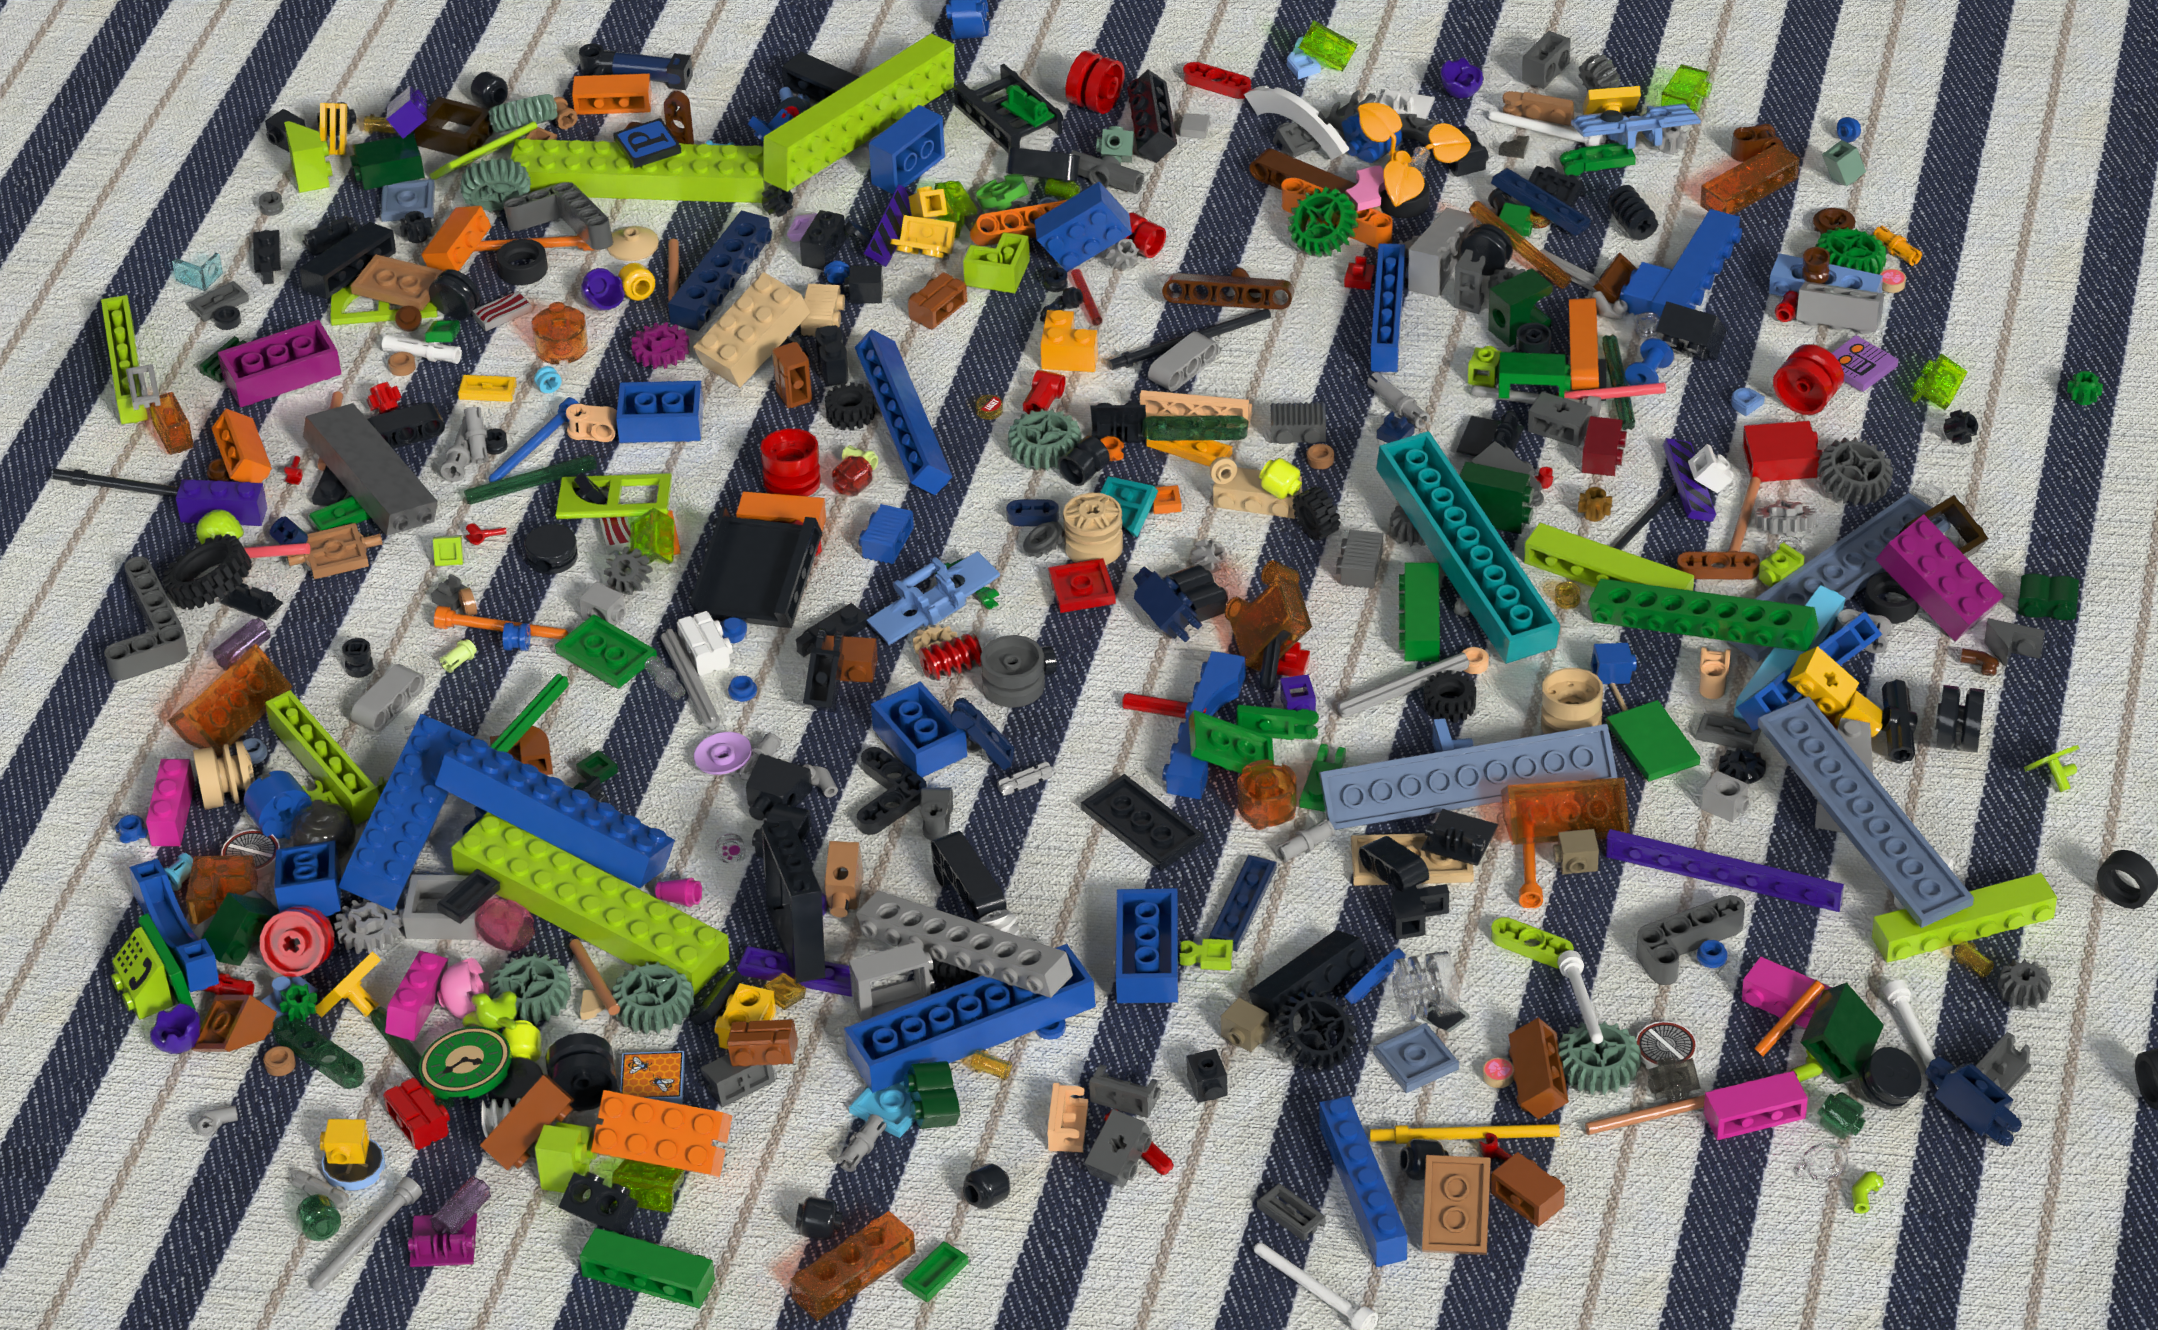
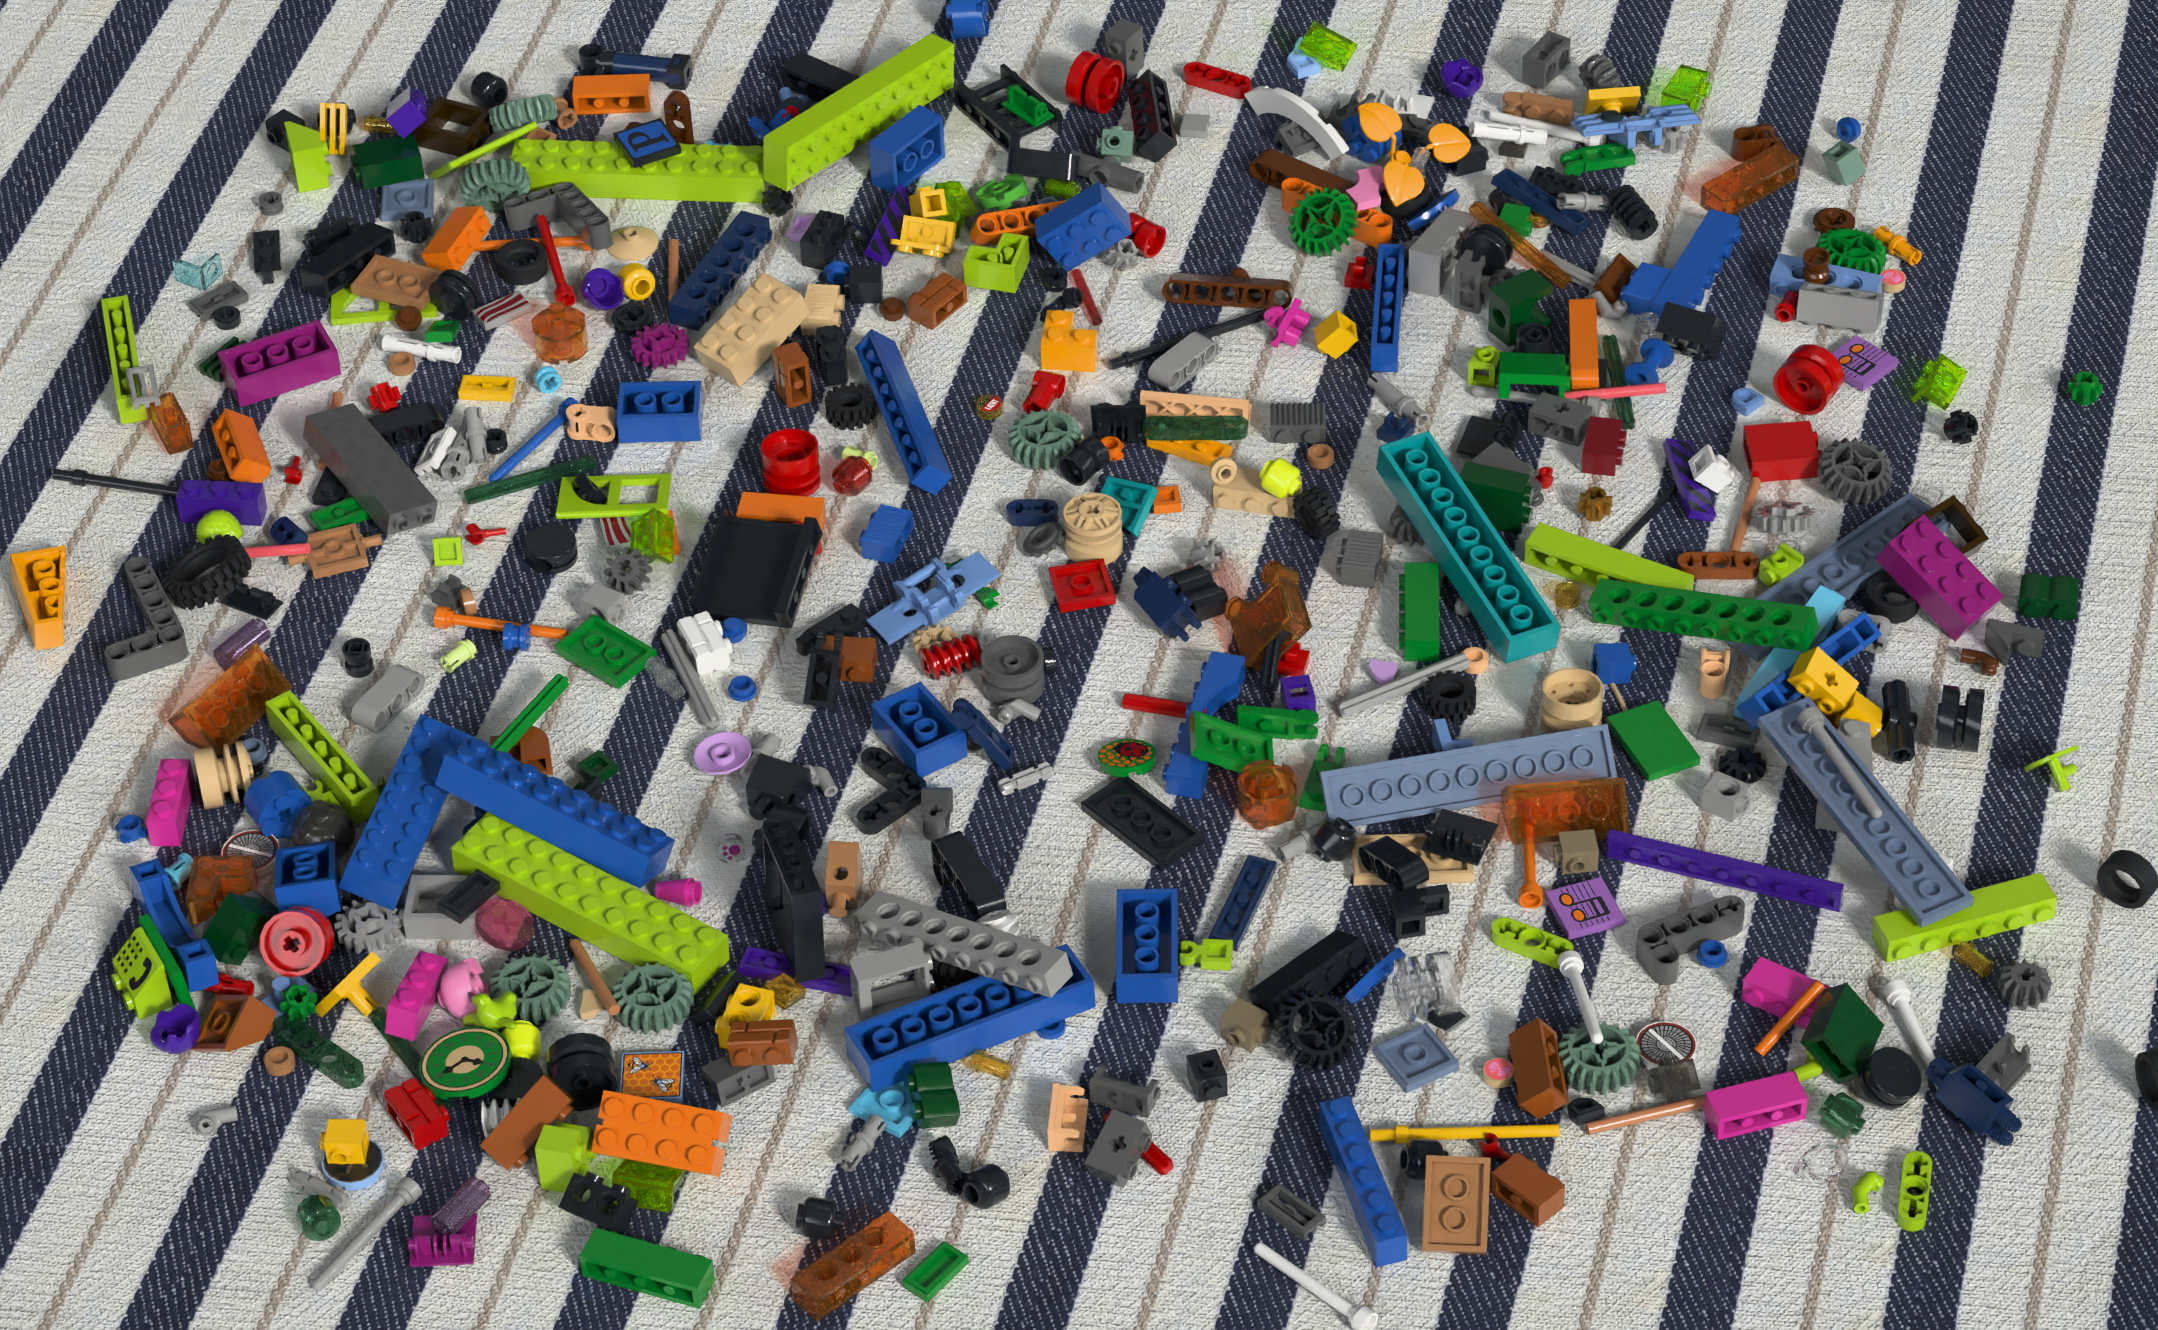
none -> light orange wedge [10,545,67,650]
none -> white tile [414,426,457,476]
none -> red piece [536,214,577,308]
none -> black gear [611,303,654,335]
none -> reddish brown plate [879,297,906,322]
none -> black connector [928,1135,968,1196]
none -> light grey arm [997,698,1042,723]
none -> tile [1098,739,1156,777]
none -> dark grey brick [1105,18,1144,82]
none -> dark pink hips [1264,298,1311,348]
none -> black head [1313,817,1357,863]
none -> yellow brick [1314,310,1358,359]
none -> lavender tile [1369,659,1398,685]
none -> blue tile [1408,188,1460,231]
none -> white pin [1469,121,1547,145]
none -> medium lavender tile [1545,877,1625,940]
none -> light grey pin [1556,192,1608,213]
none -> black tile [1567,1098,1605,1126]
none -> light grey piece [1797,707,1882,819]
none -> lime beam [1897,1151,1933,1232]

